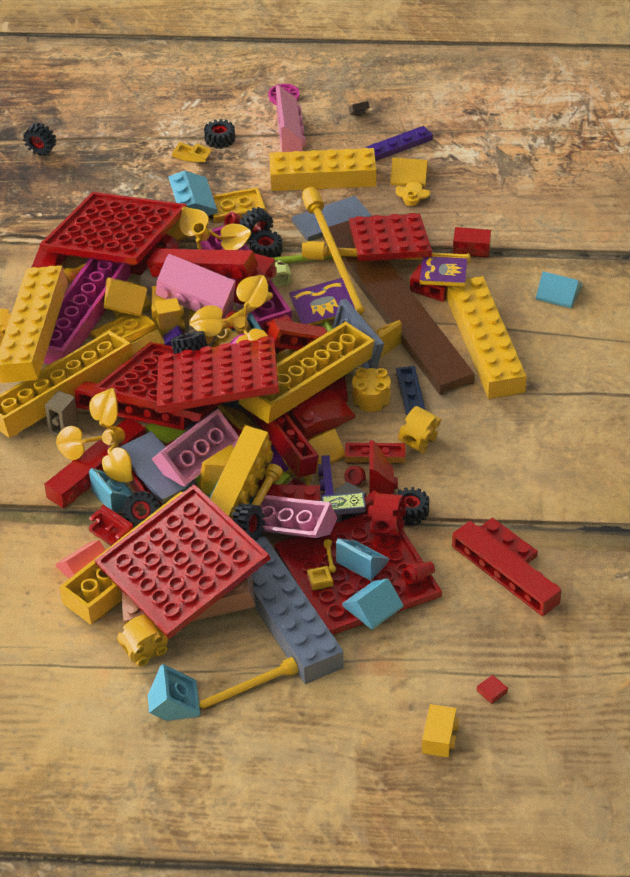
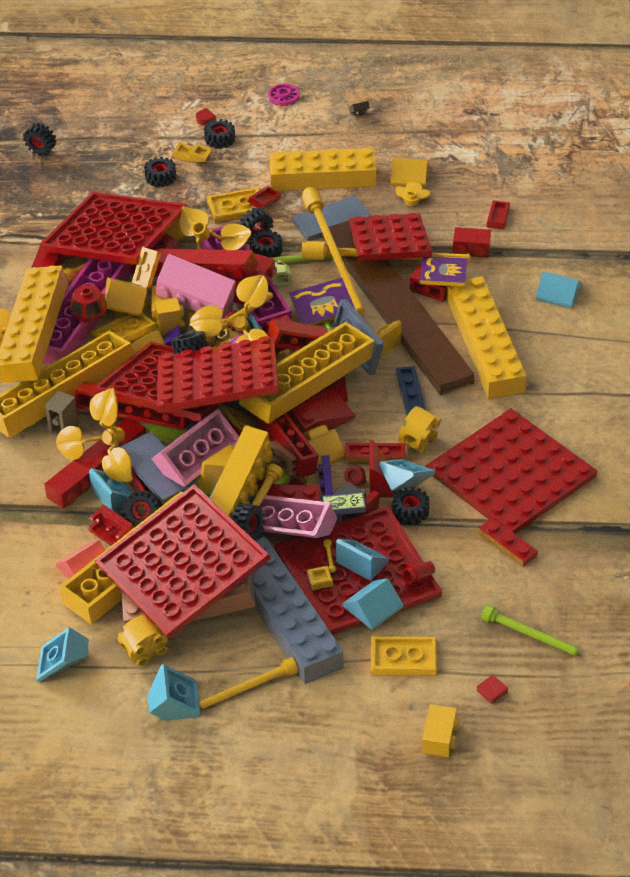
medium azure slope [168,171,218,216] -> none
red tile [224,211,241,226] -> none
bright pink slope [276,86,306,152] -> none
yellow brick [352,368,391,412] -> none
dark purple plate [365,126,433,161] -> none
red brick [368,492,406,536] -> none
red brick [452,521,562,617] -> none
none -> medium azure slope [36,627,89,682]
none -> red cone [70,285,107,322]
none -> yellow plate [132,247,161,289]
none -> black bush [144,157,176,187]
none -> red tile [196,108,216,125]
none -> red tile [248,186,282,209]
none -> medium nougat tile [271,440,296,476]
none -> yellow tile [303,425,328,440]
none -> yellow tile [371,636,437,676]
none -> medium azure slope [379,459,435,491]
none -> red plate [426,408,597,534]
none -> lime piece [481,604,579,655]
none -> red tile [486,200,510,230]

